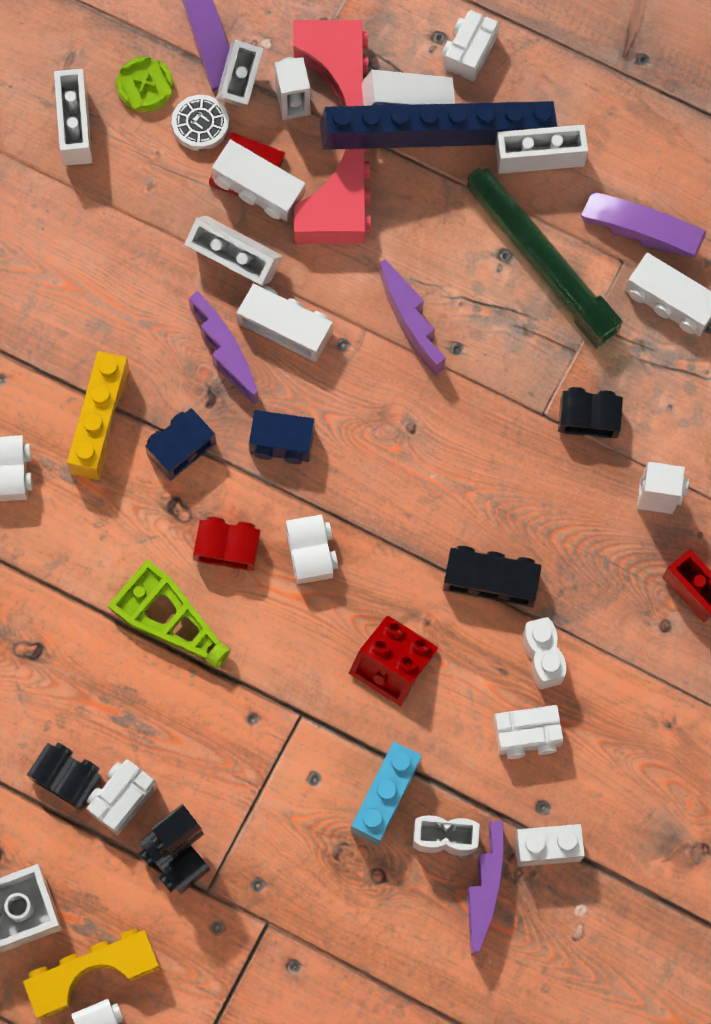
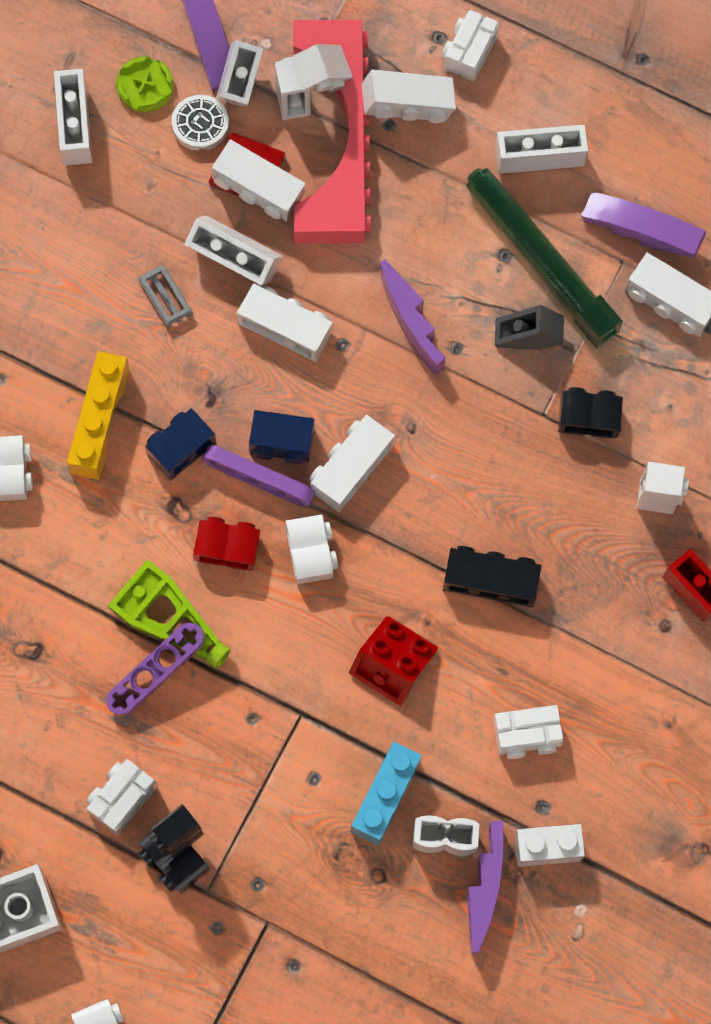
yellow arch [23,928,161,1021] -> none
black brick [27,742,102,811] -> none
medium lavender slope [189,291,259,405] -> none
dark blue brick [320,101,558,150] -> none
white brick [522,617,566,690] -> none
none -> medium lavender beam [106,623,206,715]
none -> light grey tile [138,264,193,329]
none -> medium lavender beam [202,445,315,508]
none -> white brick [292,44,353,93]
none -> white brick [310,414,395,513]
none -> dark grey slope [495,305,564,350]

